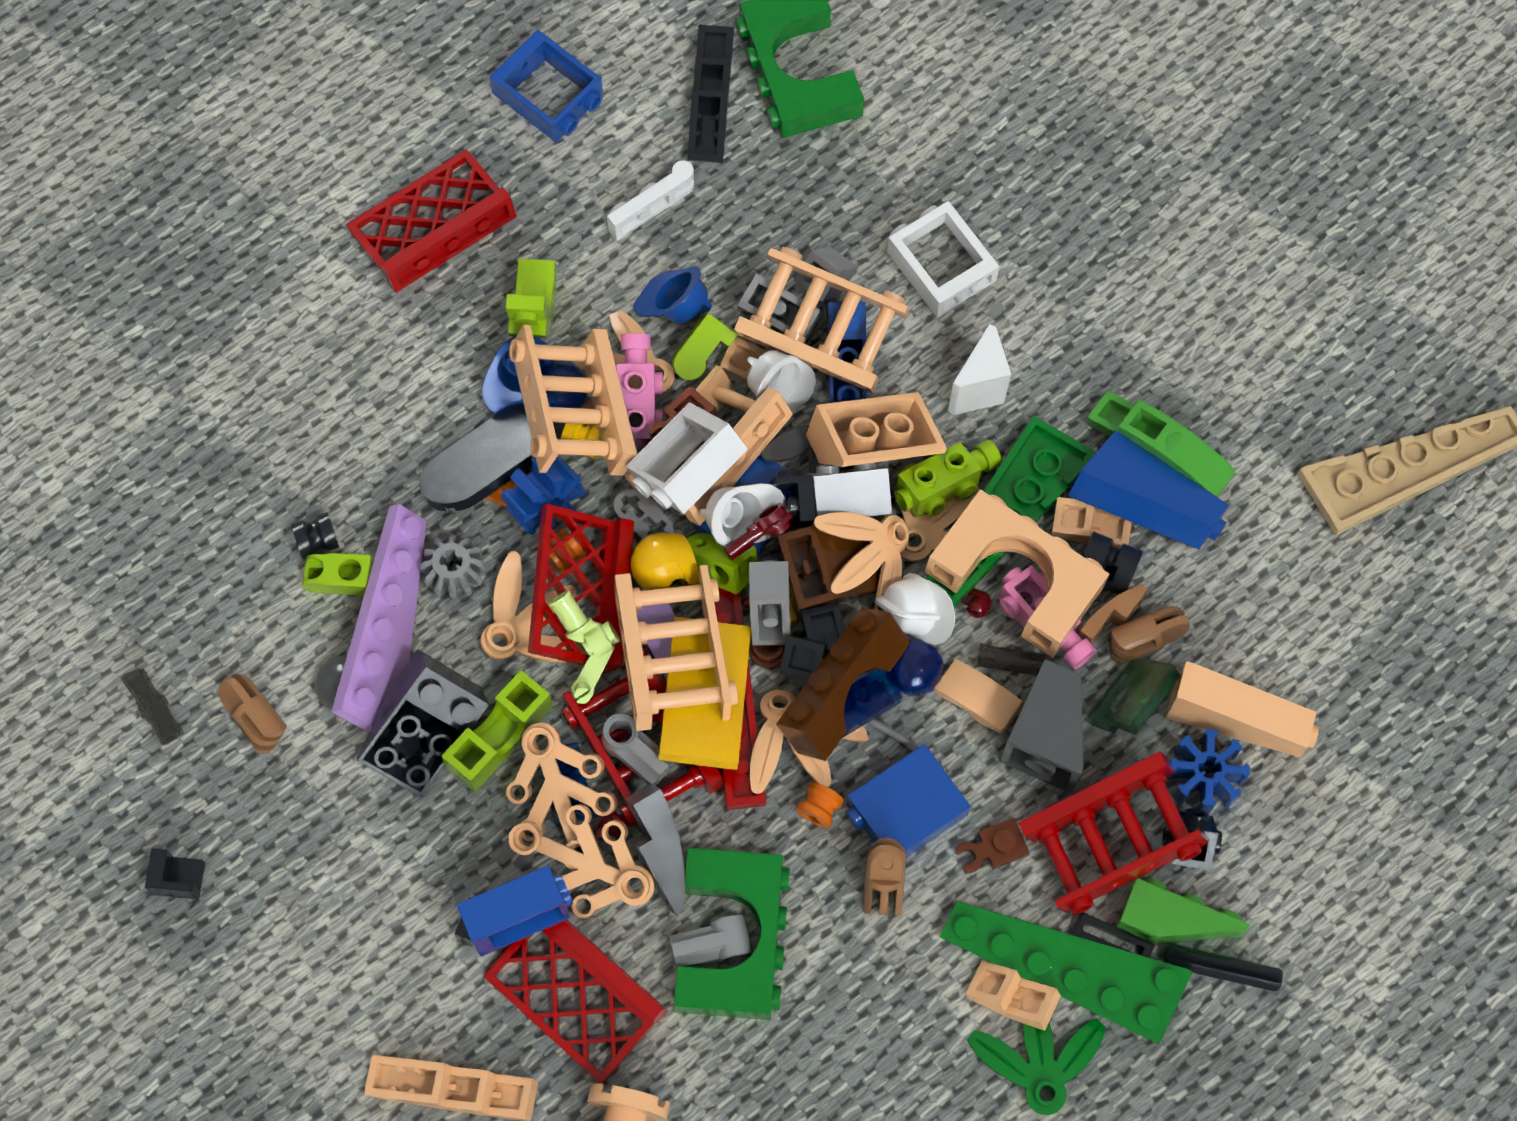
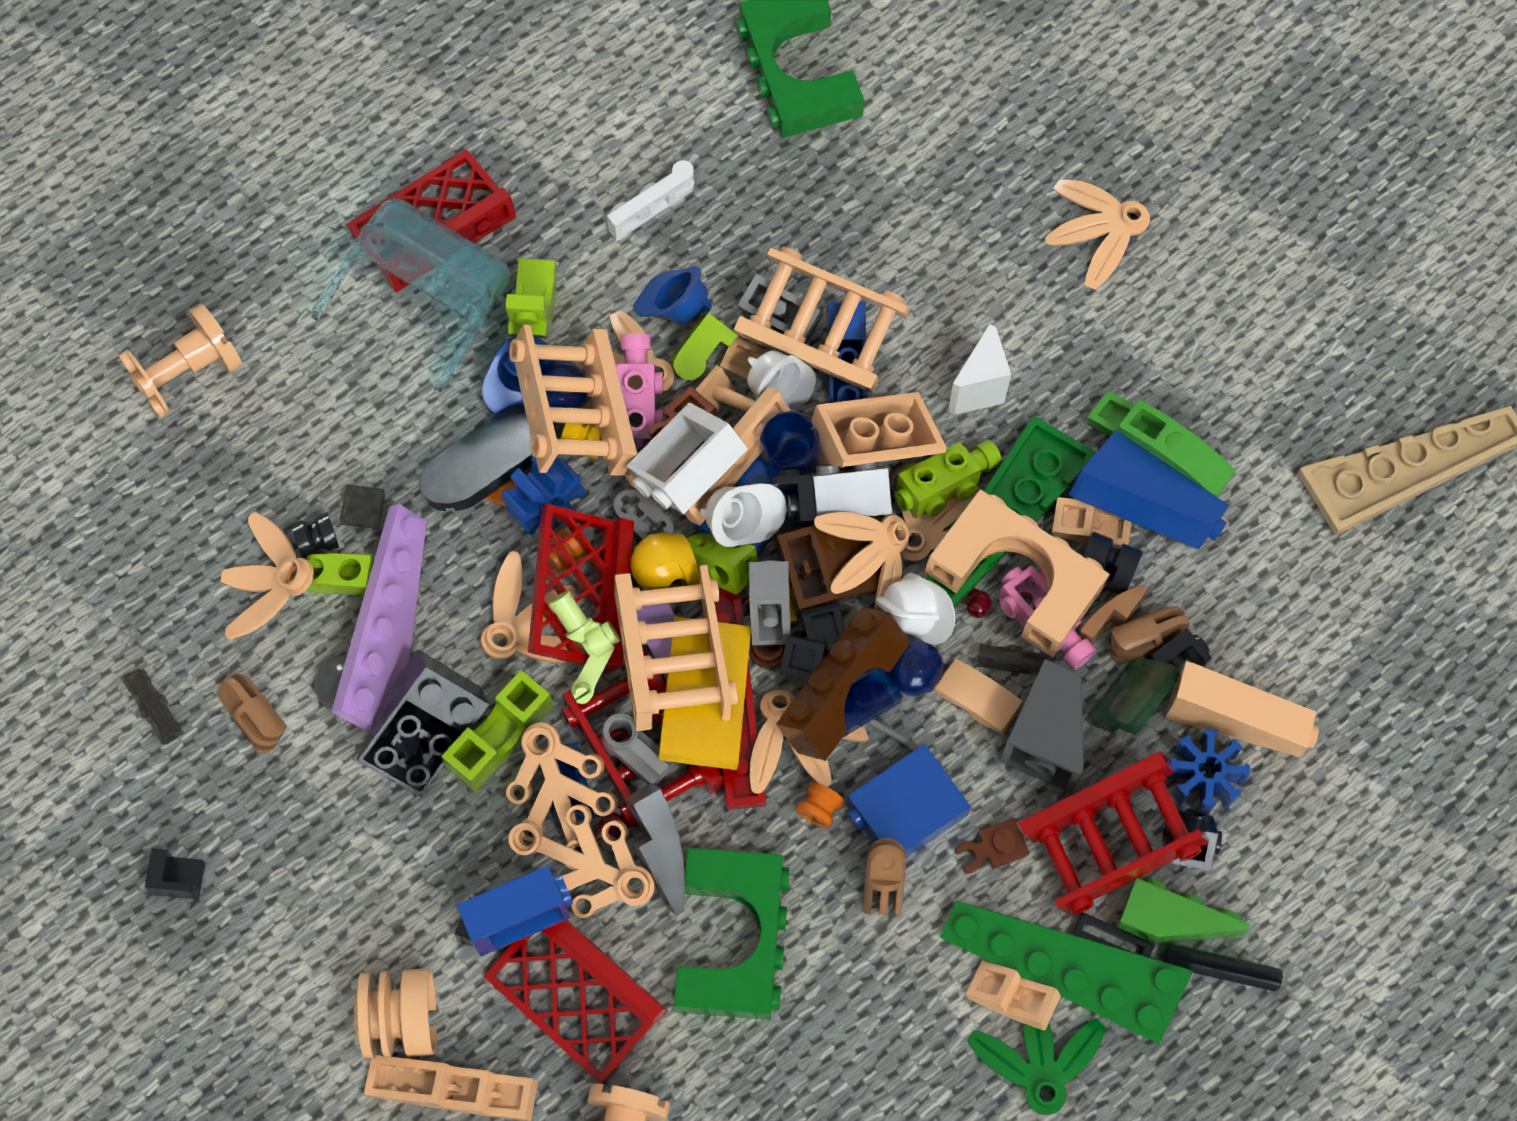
light grey gear [420,533,486,601] -> none
blue window [490,29,603,143] -> none
light grey piece [669,915,753,969] -> none
black slope [687,25,734,163] -> none
dark red plate [723,503,793,560] -> none
light grey brick [794,246,858,302] -> none
white window [887,201,999,317] -> none
none -> light nougat piece [118,304,243,418]
none -> light nougat plant [220,512,314,639]
none -> clear light blue windscreen [311,198,510,395]
none -> clear smoke plate [340,484,386,529]
none -> light nougat wheel [354,968,437,1059]
none -> clear blue hair [760,410,821,471]
none -> light nougat plant [1045,180,1150,290]
none -> black bracket [1146,628,1212,676]

